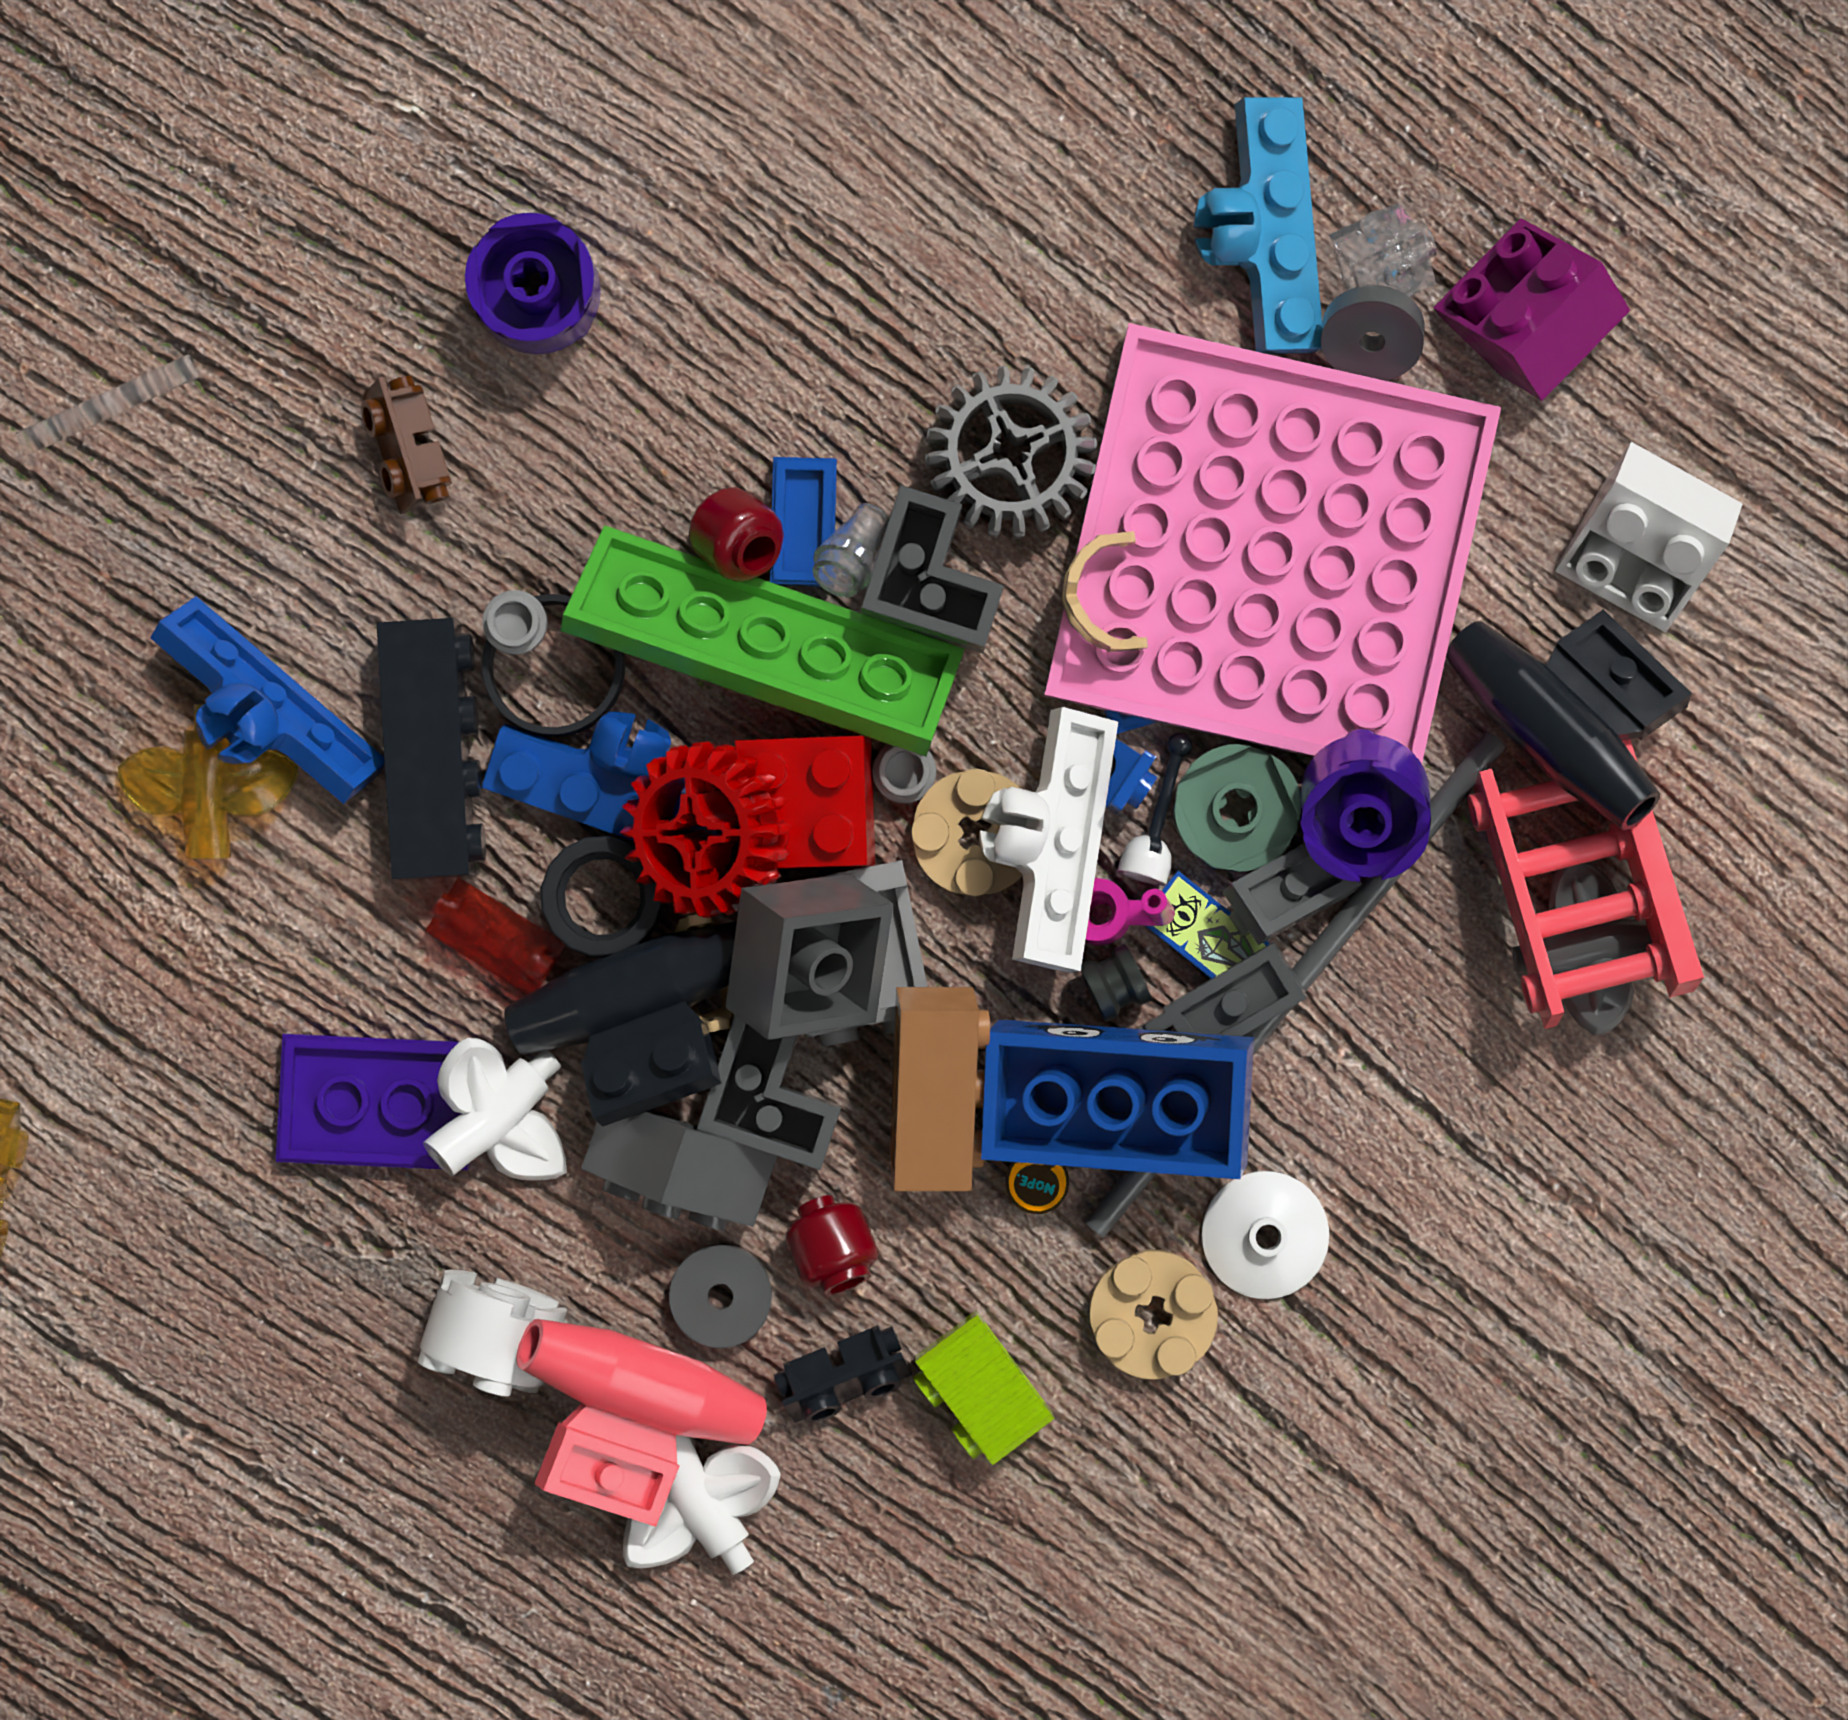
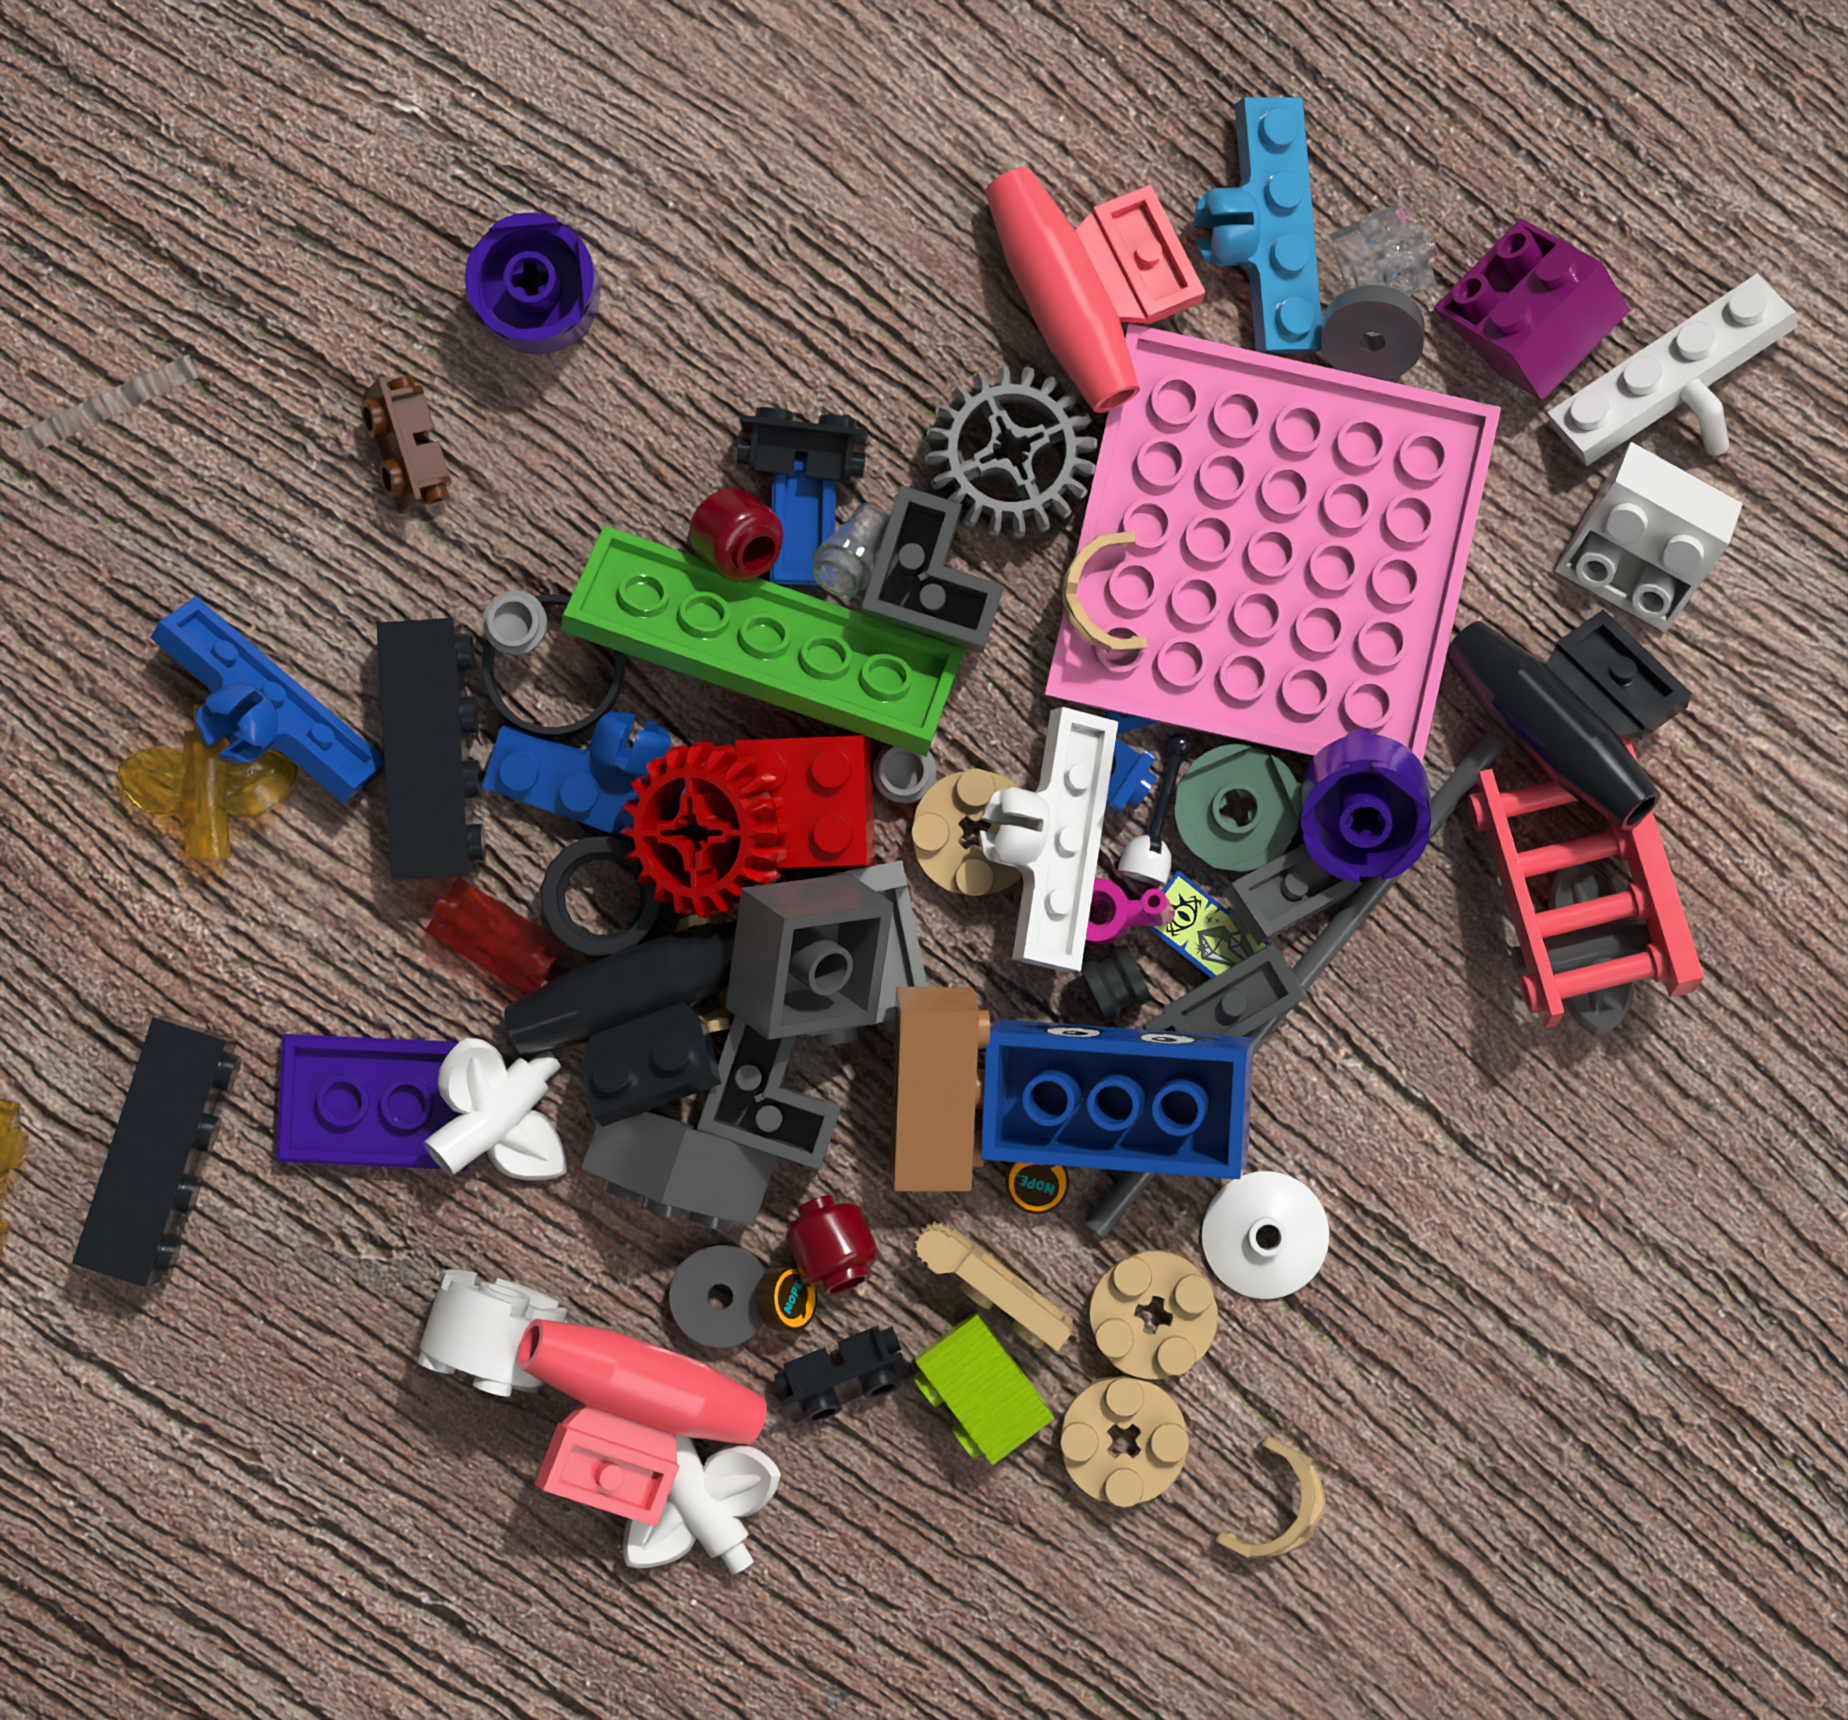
none -> black brick [72,1016,242,1287]
none -> black hinge [737,407,869,484]
none -> dark brown tile [756,1266,817,1331]
none -> tan hinge [914,1221,1074,1352]
none -> coral plate [985,167,1206,413]
none -> tan plate [1060,1376,1189,1507]
none -> tan helmet [1215,1435,1326,1558]
none -> white plate [1547,273,1798,466]

